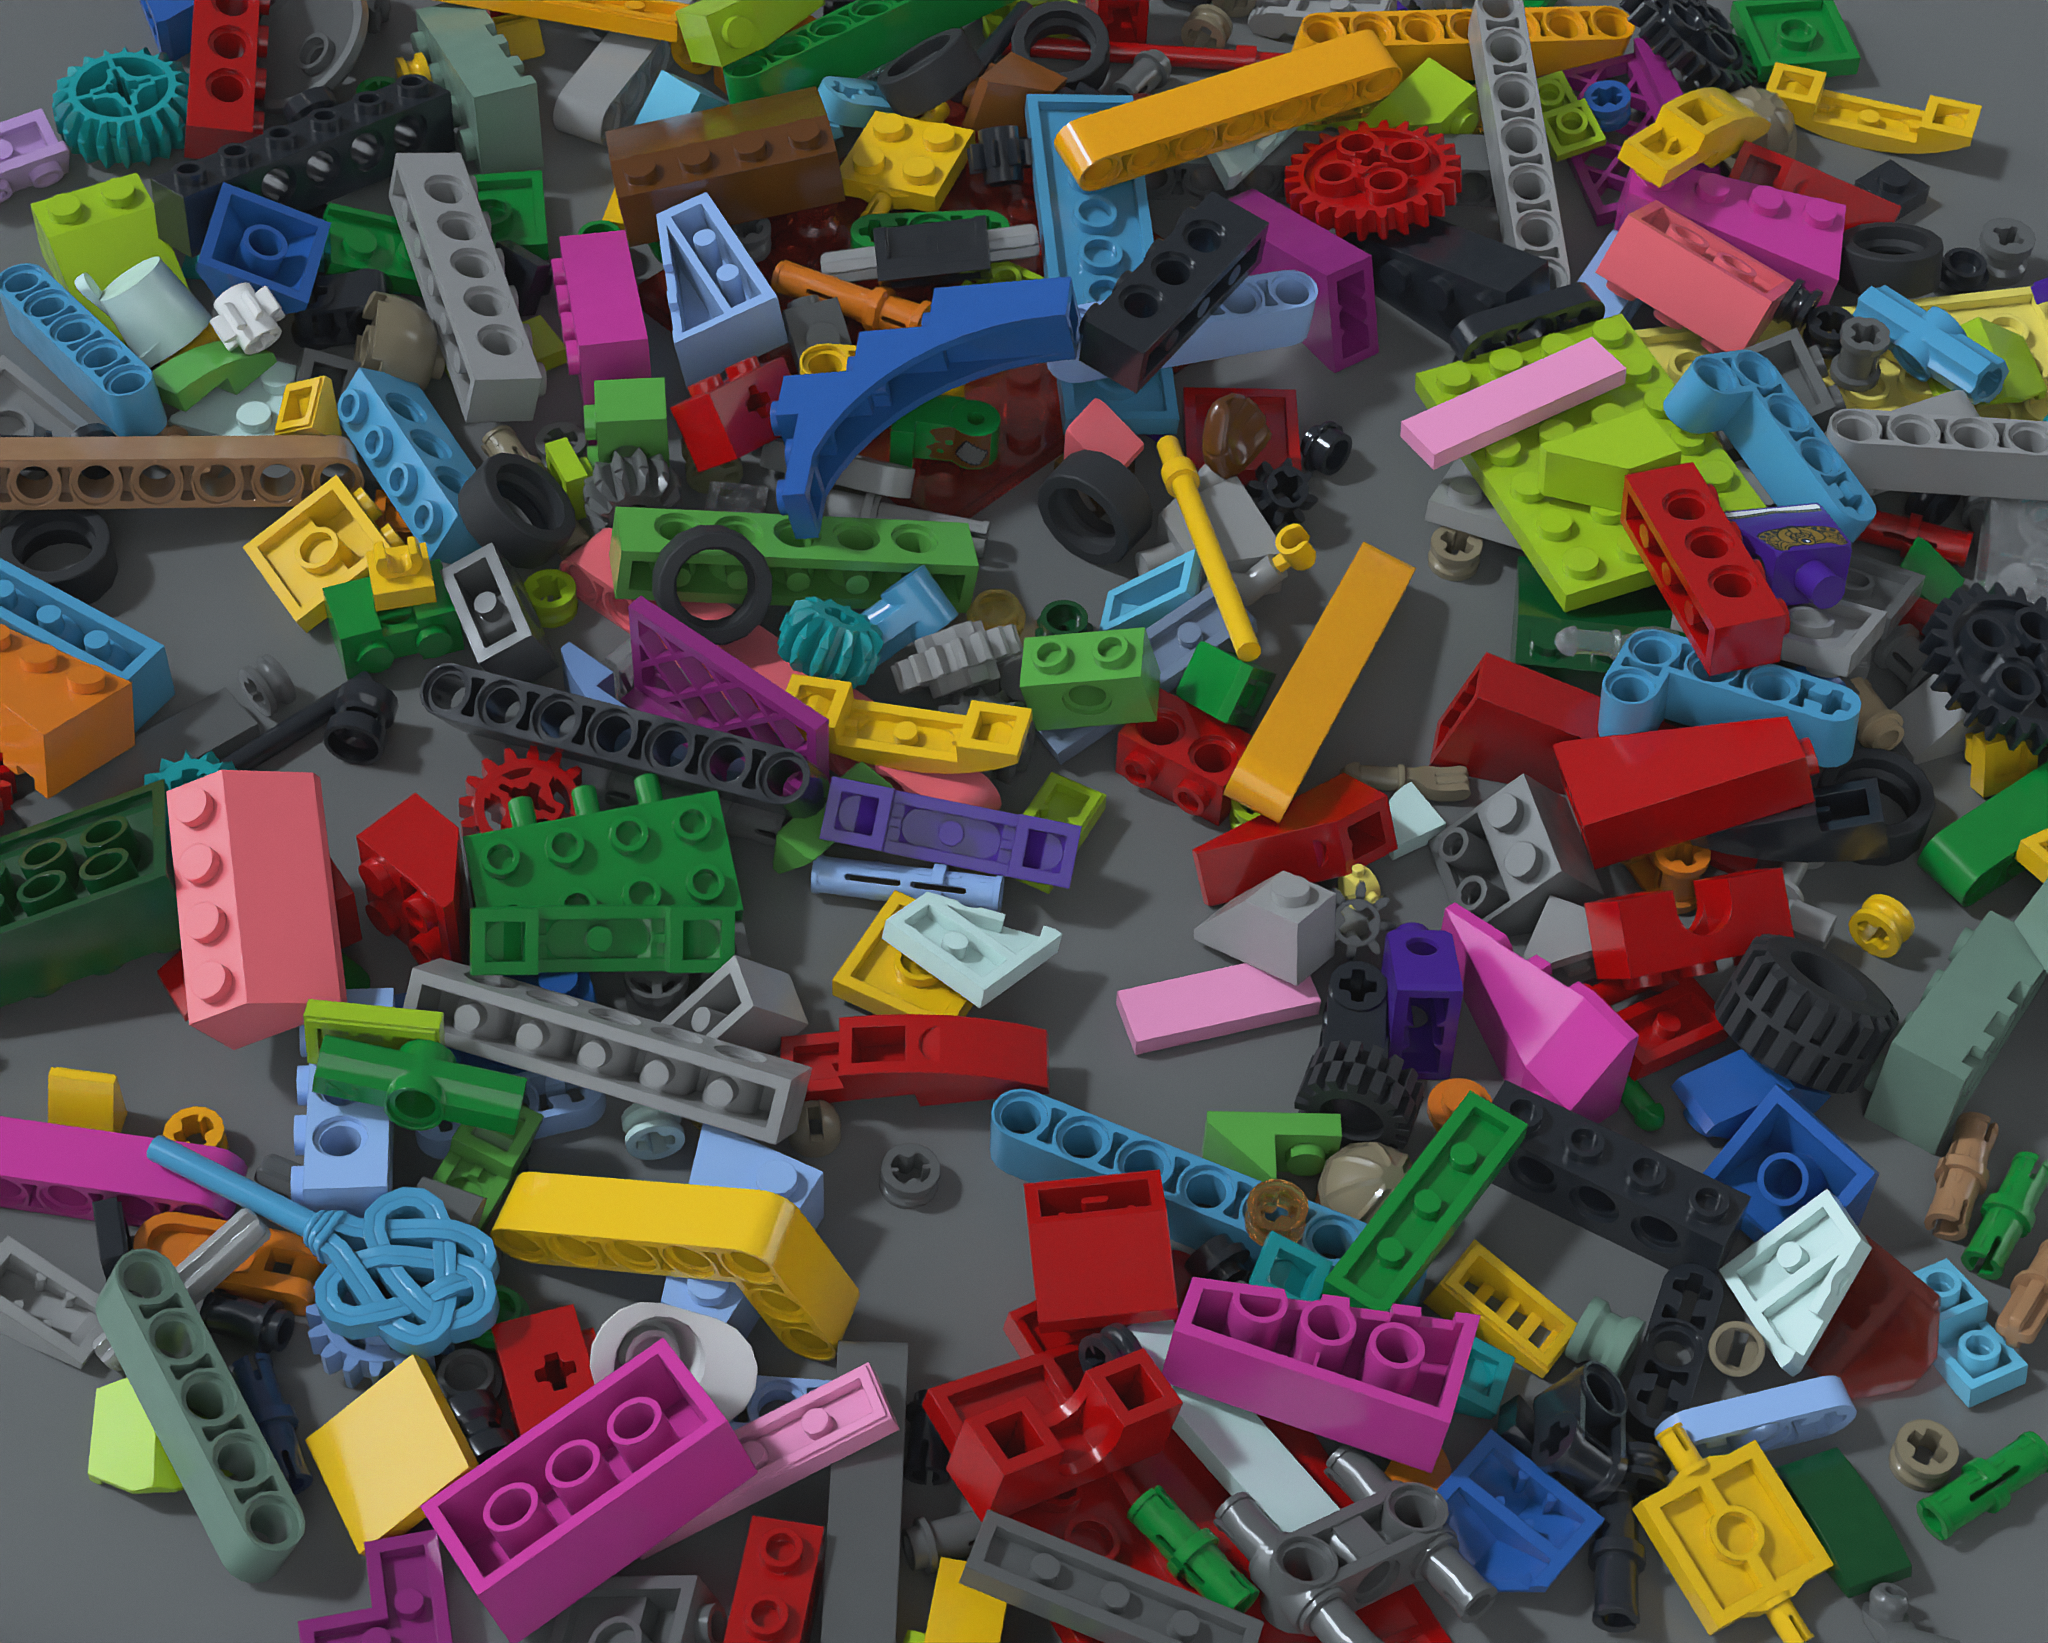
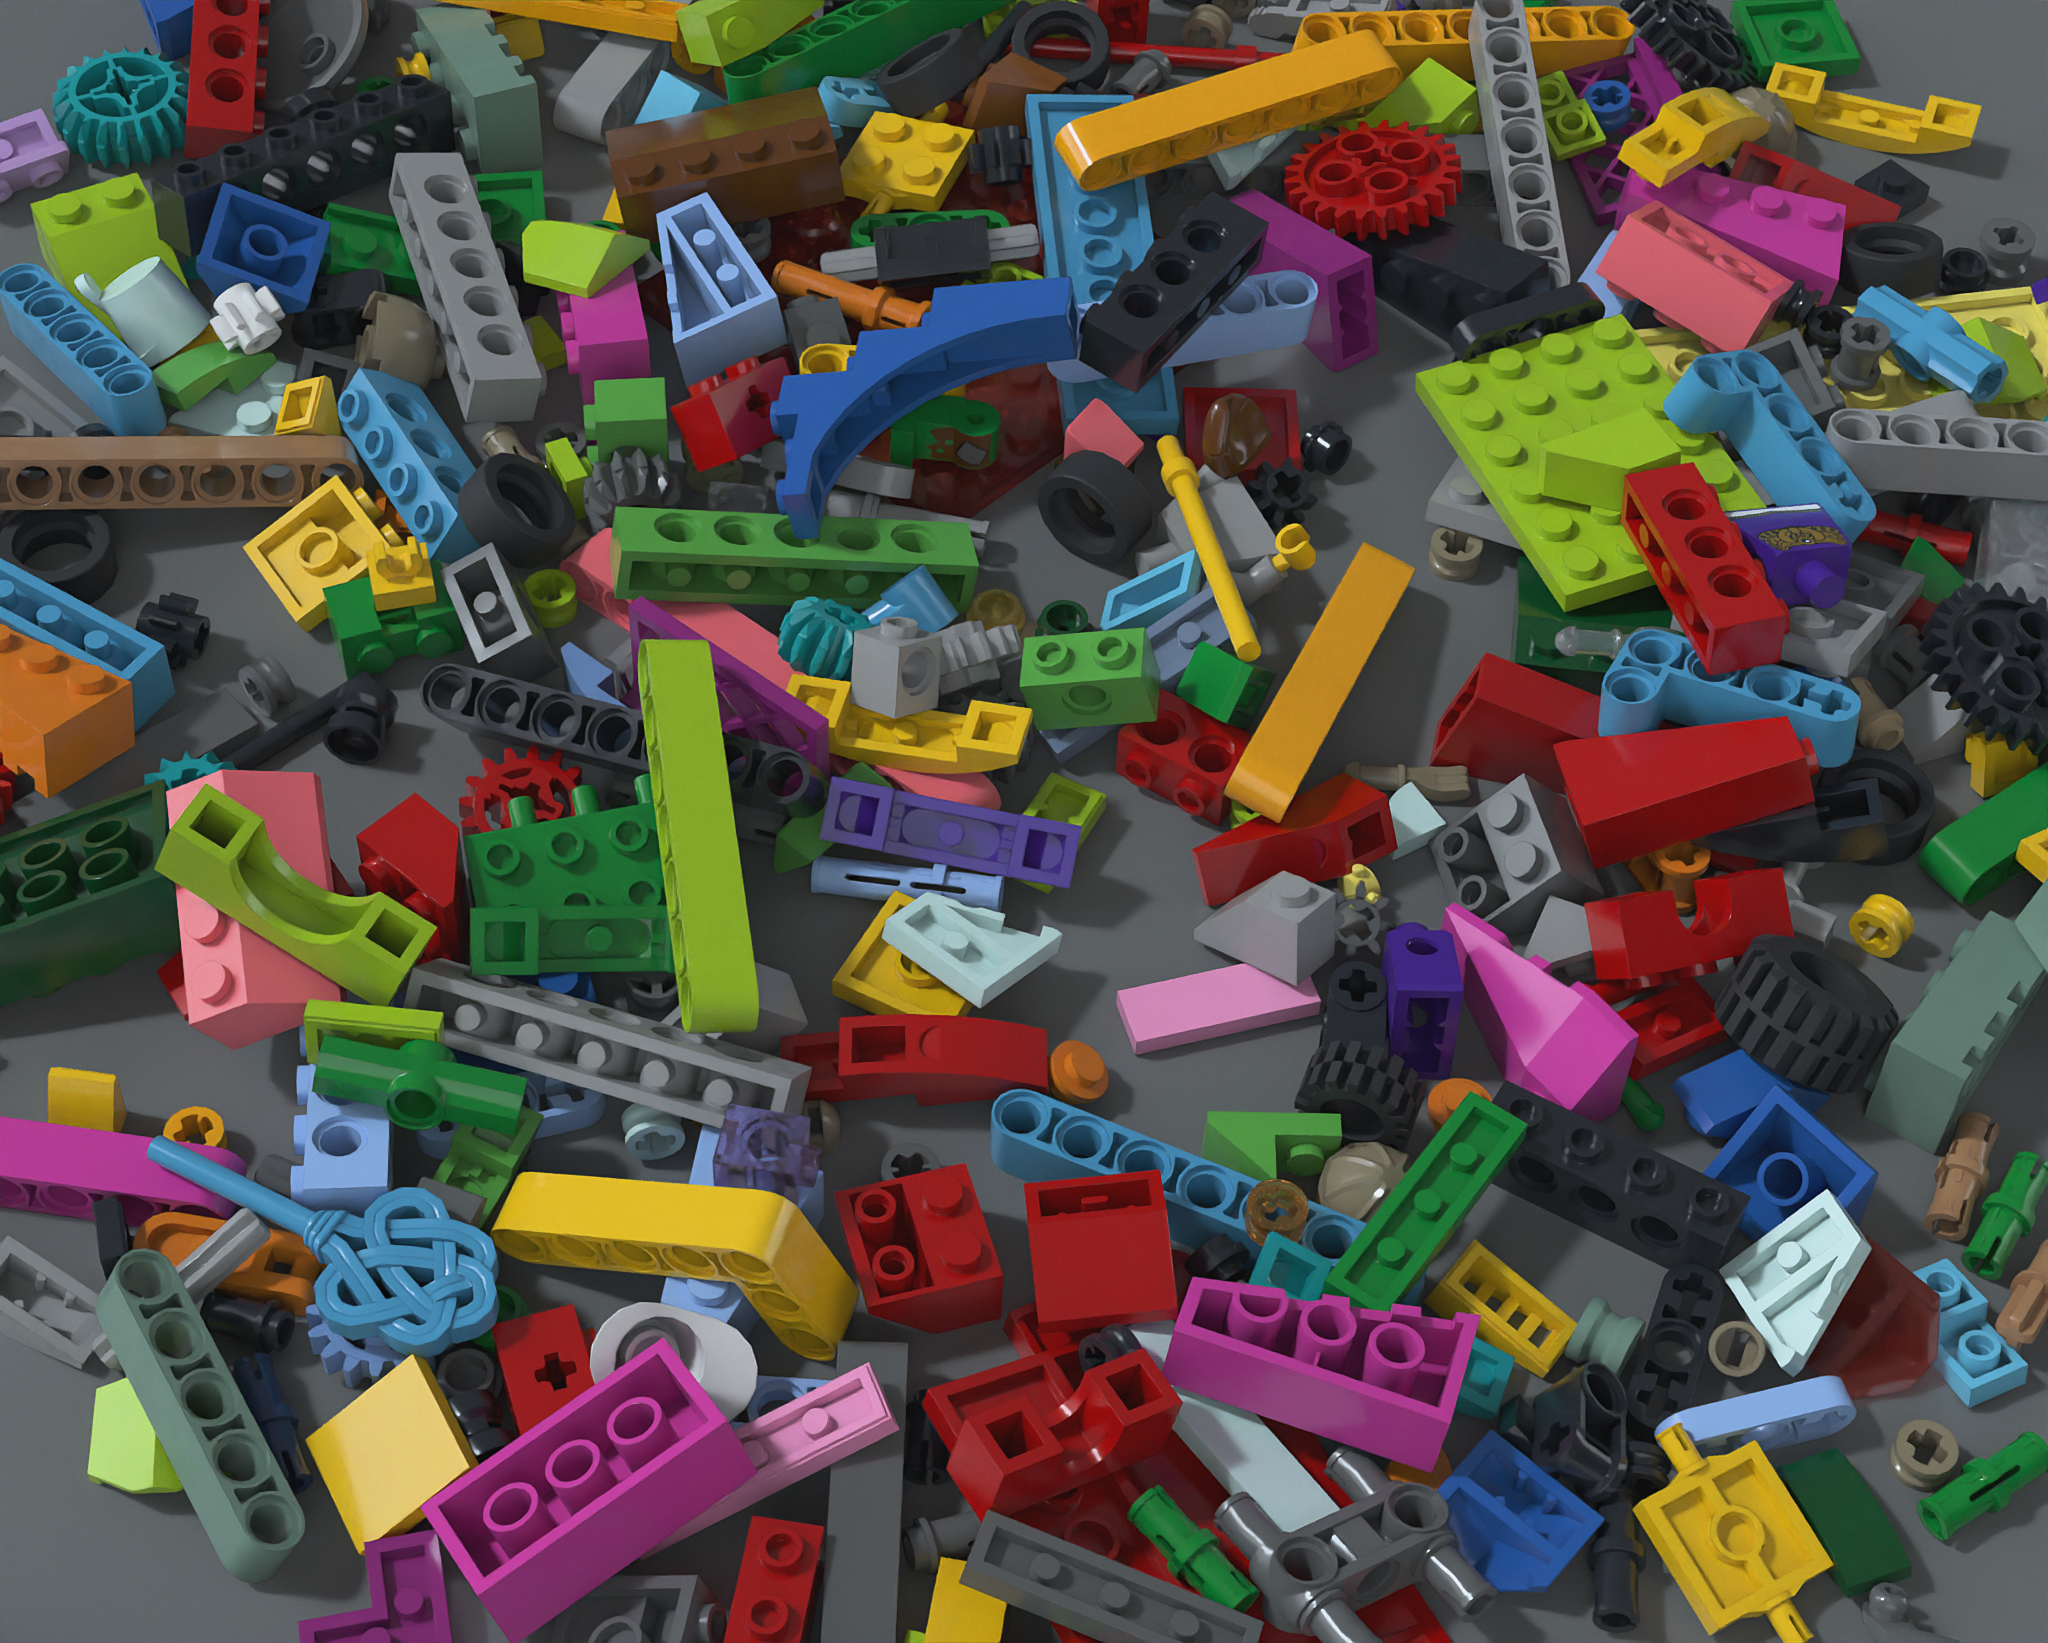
black tyre [652,525,772,645] -> none
bright pink tile [1400,337,1627,470] -> none
none -> black gear [135,592,211,670]
none -> lime arch [154,783,437,1007]
none -> lime slope [522,219,650,299]
none -> lime beam [638,639,759,1034]
none -> clear purple brick [712,1103,821,1206]
none -> red slope [833,1162,1003,1334]
none -> light grey brick [850,617,942,719]
none -> orange plate [1049,1040,1109,1105]

